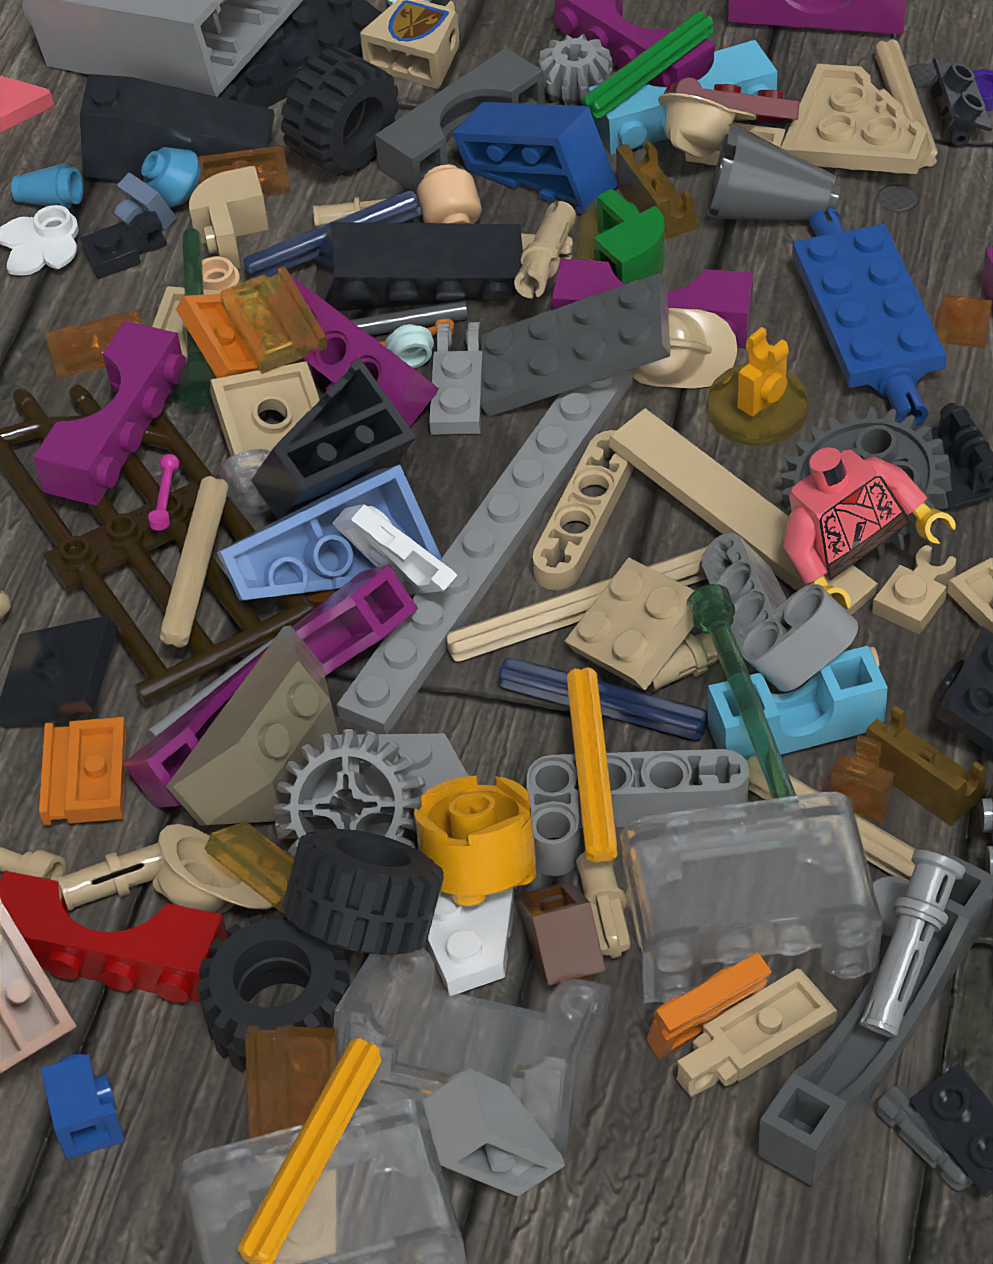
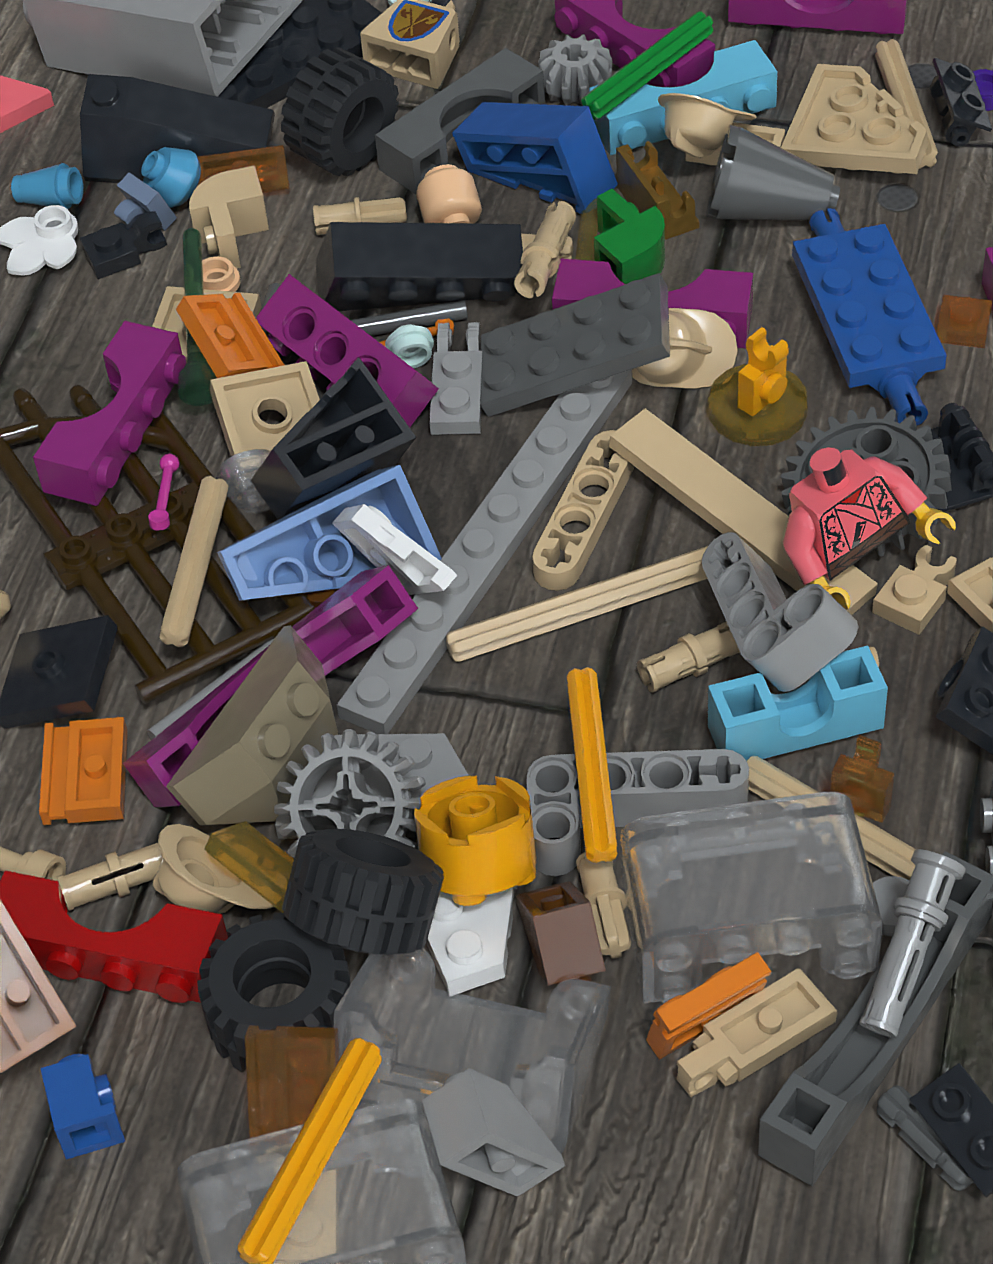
clear orange plate [45,310,143,379] -> none
clear yellow plate [220,266,327,374] -> none
dark blue axle [243,190,421,283] -> none
dark blue axle [498,657,708,740] -> none
tan plate [565,558,710,691] -> none
plate [664,77,800,125] -> none
clear green piece [686,584,799,815] -> none
pearl gold hinge [864,706,988,827] -> none

